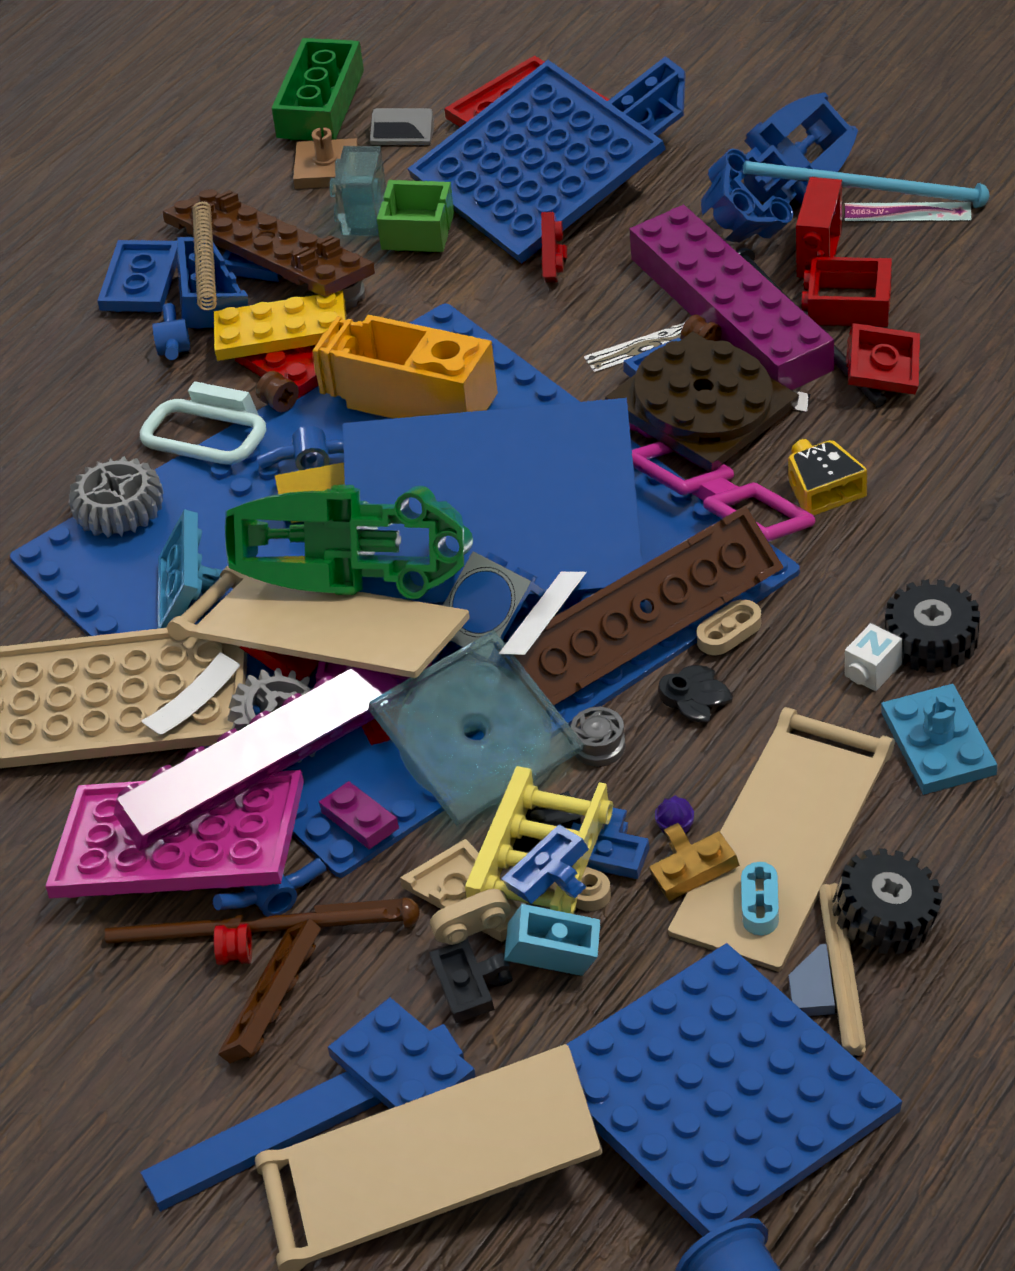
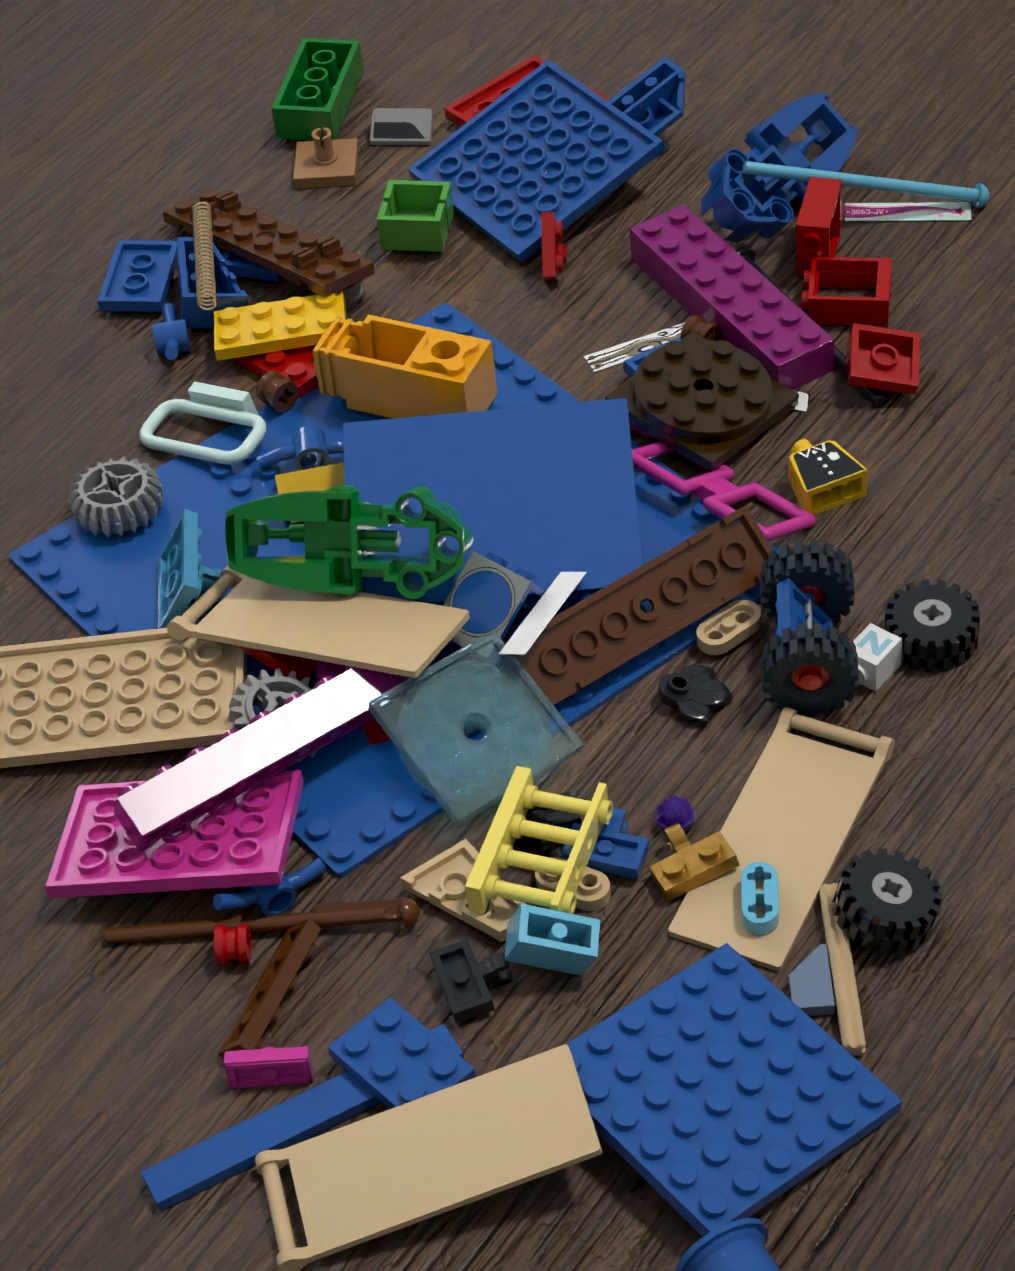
white sticker [142,652,240,735] -> none
magenta plate [319,781,399,849] -> none
clear light blue brick [330,146,386,236] -> none
tan plate [430,889,511,945] -> none
blue plate [501,825,589,904] -> none
flat silver wheel [571,706,626,767] -> none
dark azure plate [881,684,997,795] -> none
none -> dark pink plate [224,1046,314,1088]
none -> black plate [760,540,859,717]

